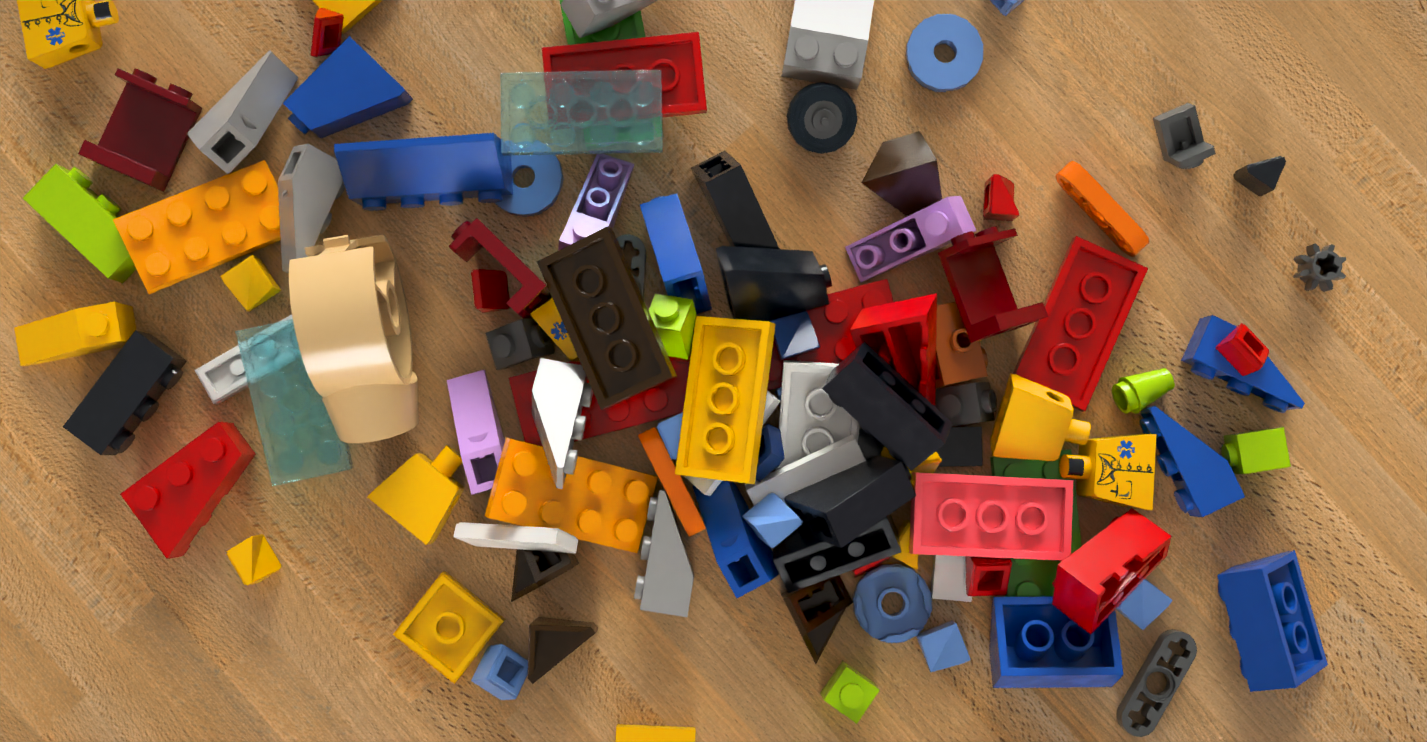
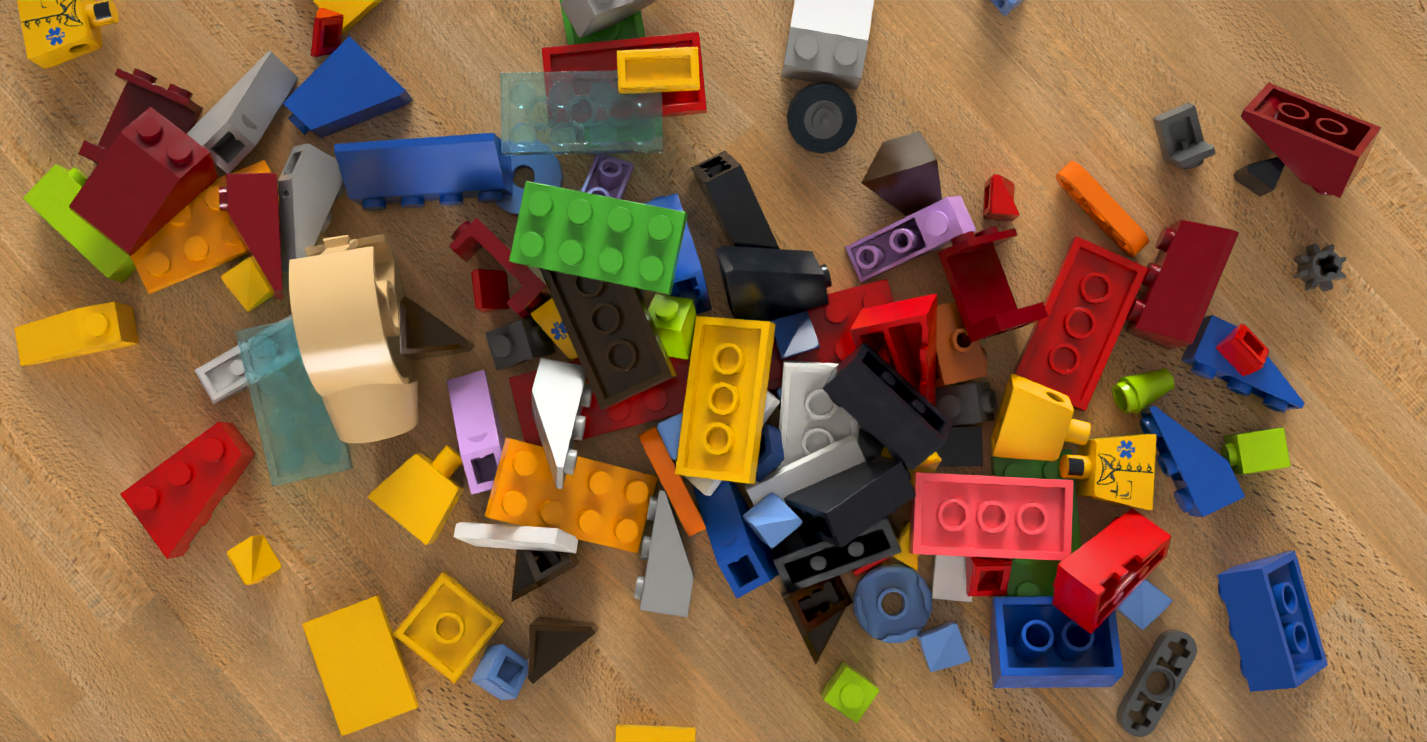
black brick [63,330,187,455] -> none
medium blue tile [906,14,983,92] -> none
none -> dark red slope [69,107,218,256]
none -> dark red slope [219,173,283,300]
none -> yellow tile [302,595,419,736]
none -> dark brown slope [400,296,474,360]
none -> bright green plate [509,181,688,295]
none -> yellow tile [617,47,700,94]
none -> dark red slope [1125,220,1239,350]
none -> dark red slope [1241,83,1381,198]

